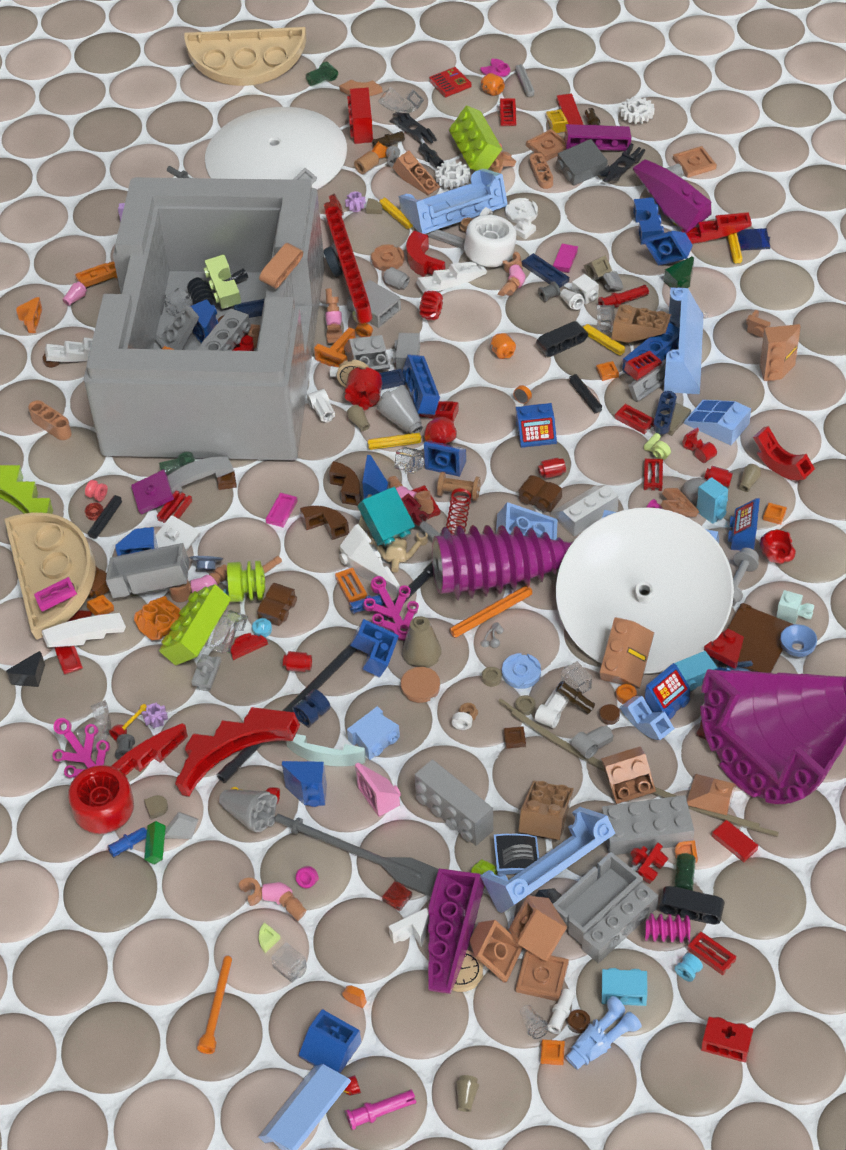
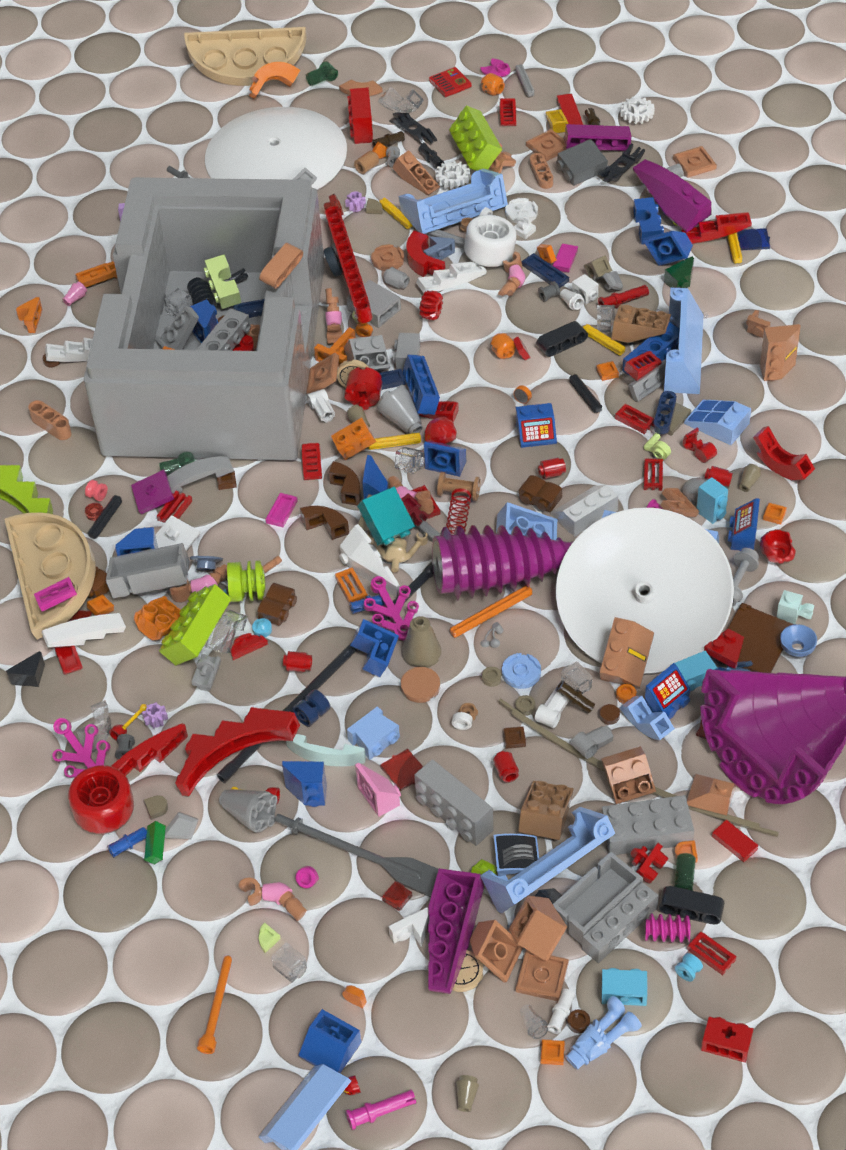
none -> orange arch [249,62,300,99]
none -> red slope [302,443,322,480]
none -> nougat tile [307,353,339,394]
none -> orange brick [331,418,376,460]
none -> clear red piece [380,749,423,791]
none -> sand blue slope [424,237,455,260]
none -> red brick [493,751,519,783]
none -> red tile [513,336,531,361]
none -> orange tile [537,244,557,263]

